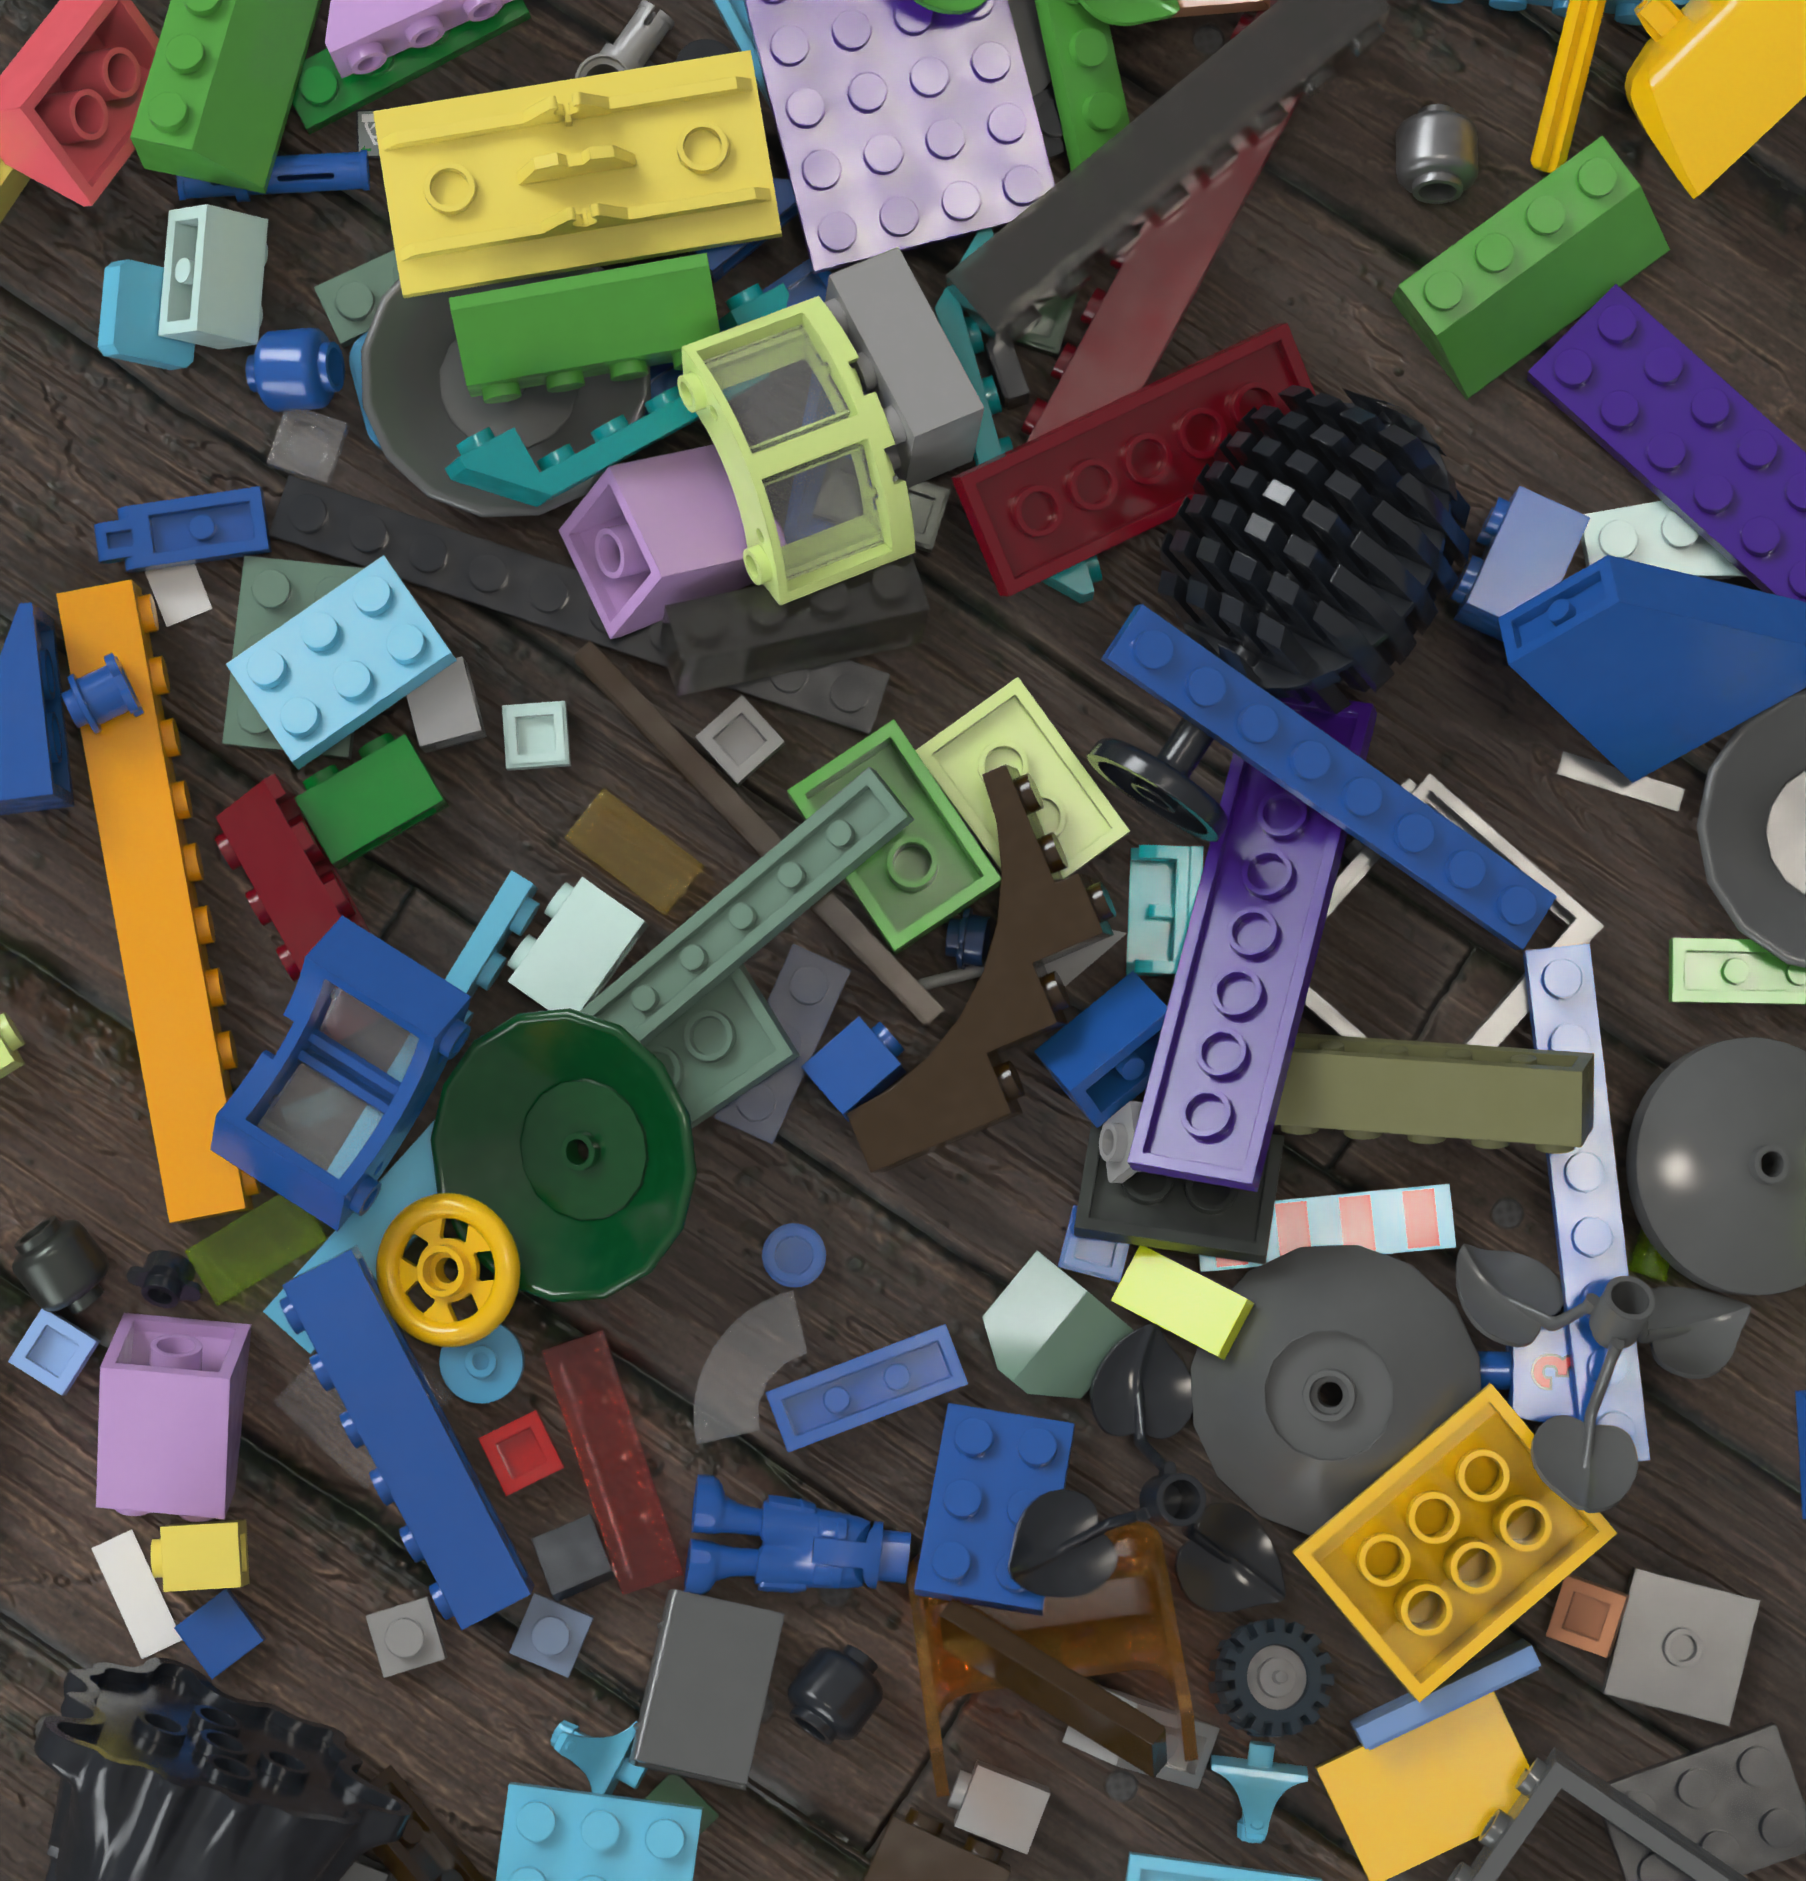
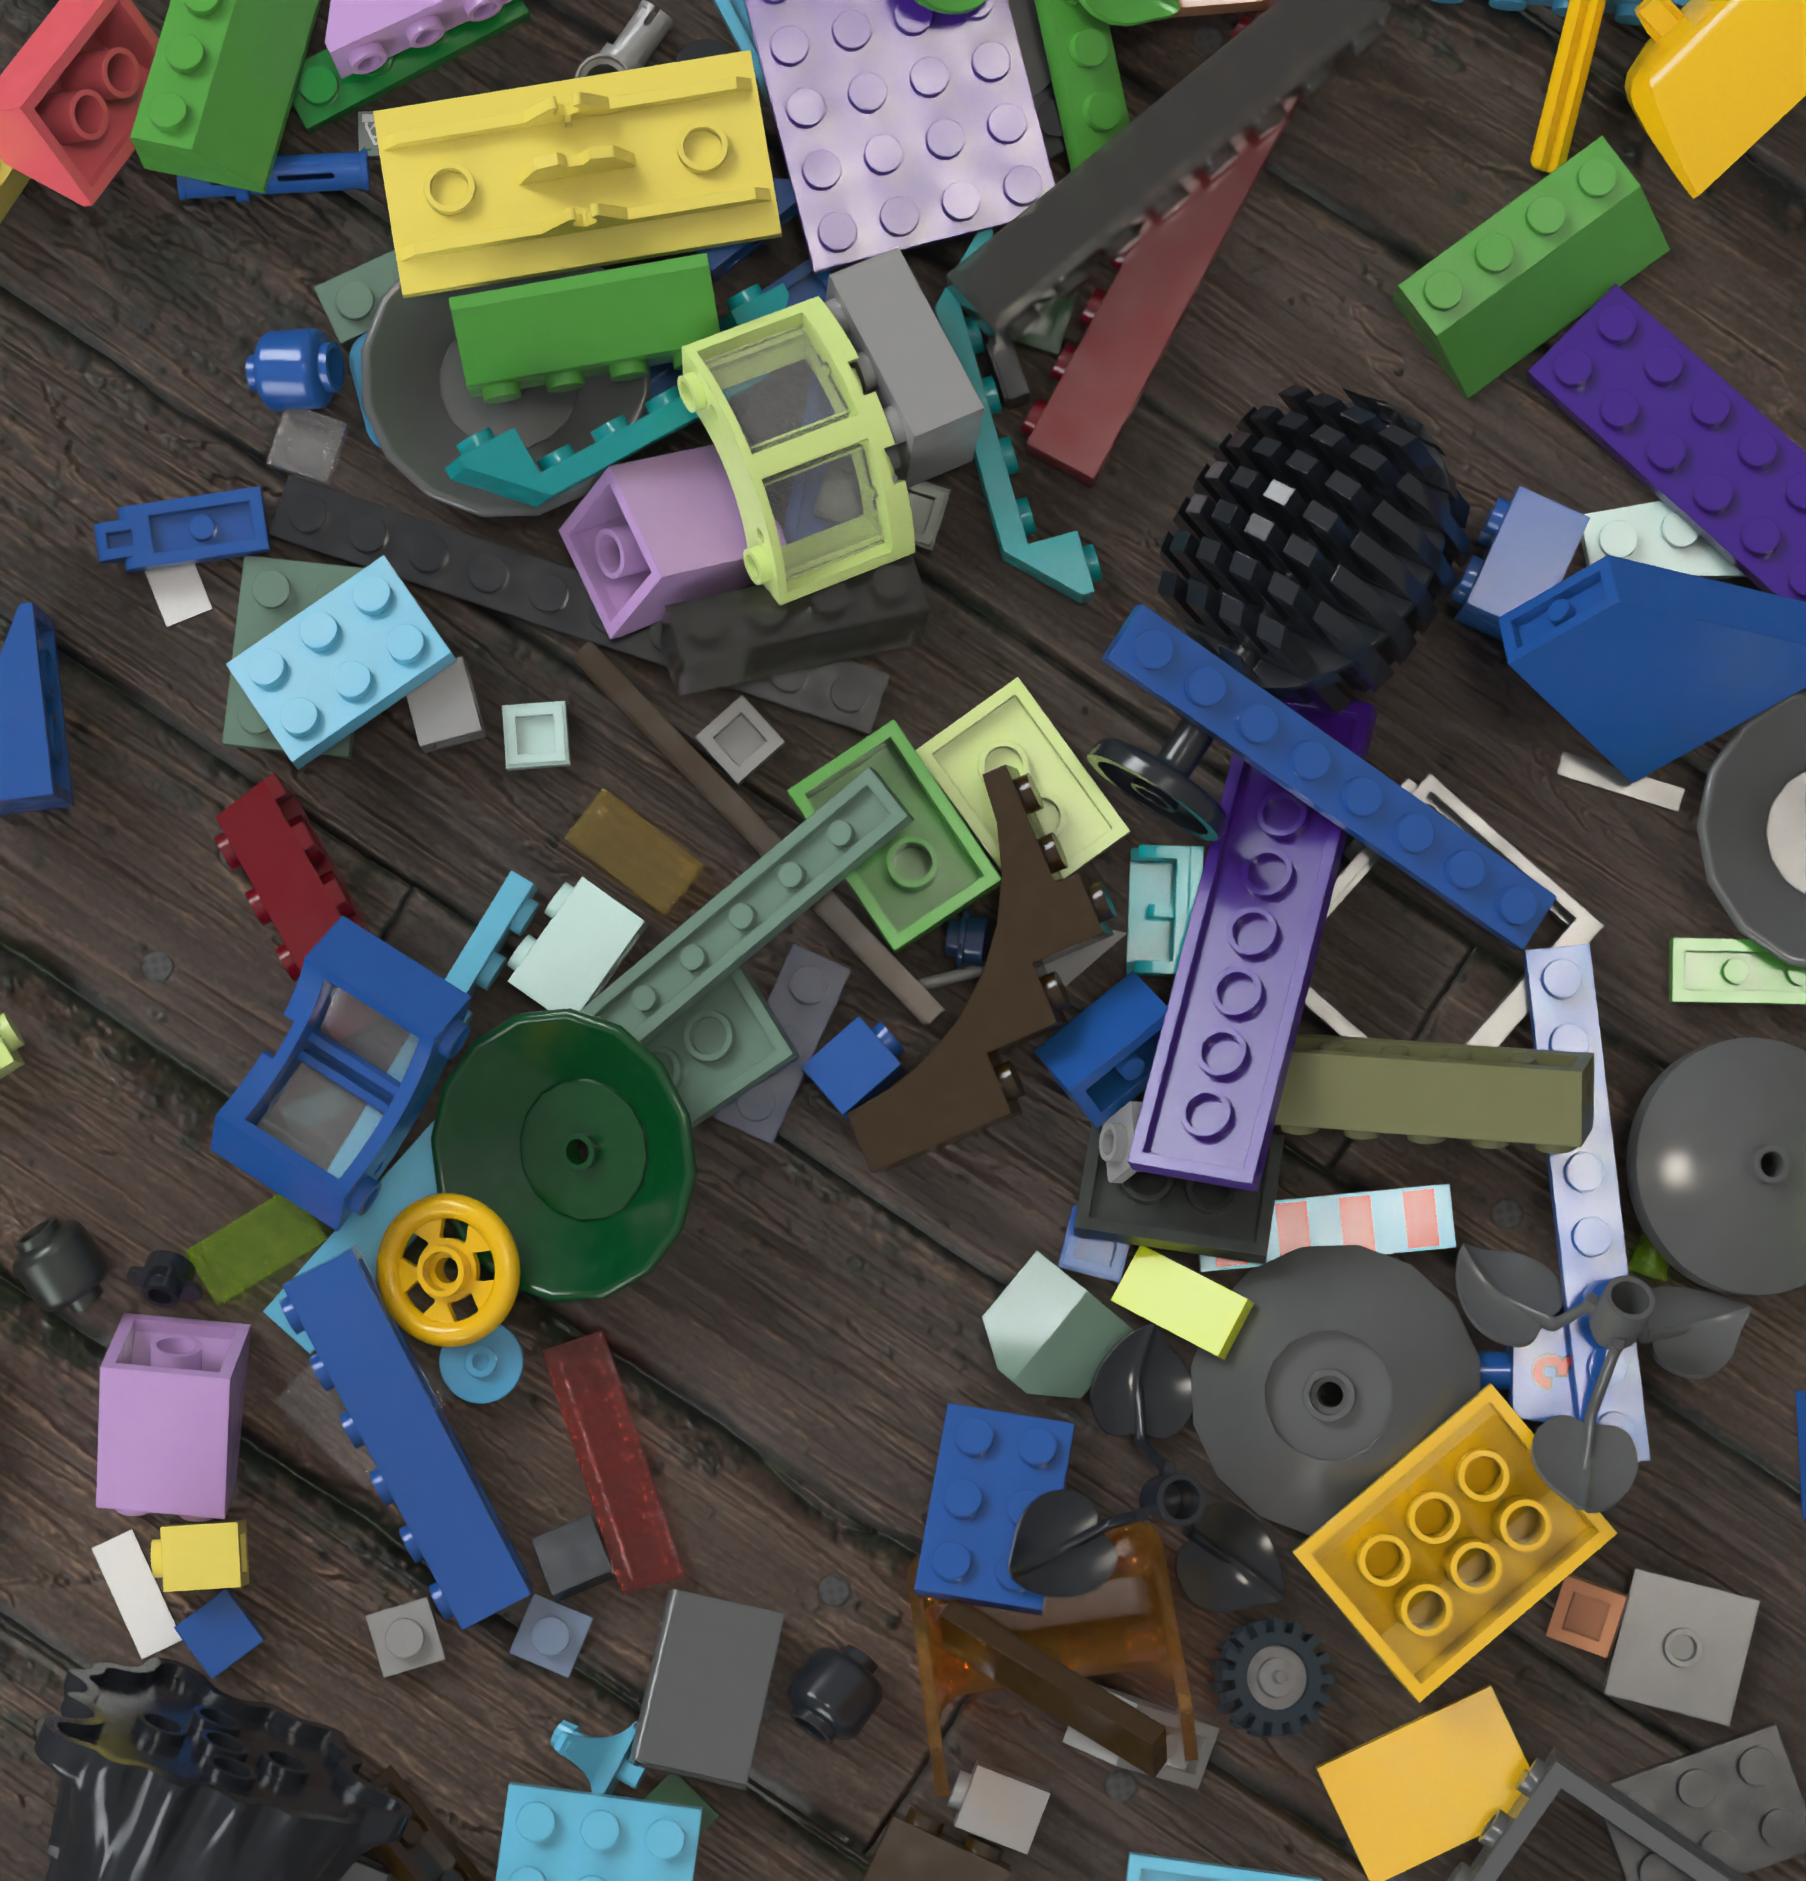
light blue plate [8,1308,100,1396] -> none
light orange brick [56,579,261,1224] -> none
blue brick [61,653,144,734] -> none
medium azure piece [98,259,195,370] -> none
light aqua brick [158,204,268,350] -> none
green brick [294,733,449,870] -> none
red plate [478,1409,566,1496] -> none
blue piece [684,1474,911,1595] -> none
clear tile [693,1290,808,1444] -> none
blue tile [762,1223,826,1287] -> none
blue plate [765,1324,968,1453] -> none
dark red plate [951,323,1316,597] -> none
medium azure piece [1211,1741,1308,1843] -> none
medium blue tile [1350,1638,1541,1750] -> none
flat silver head [1396,104,1478,204] -> none

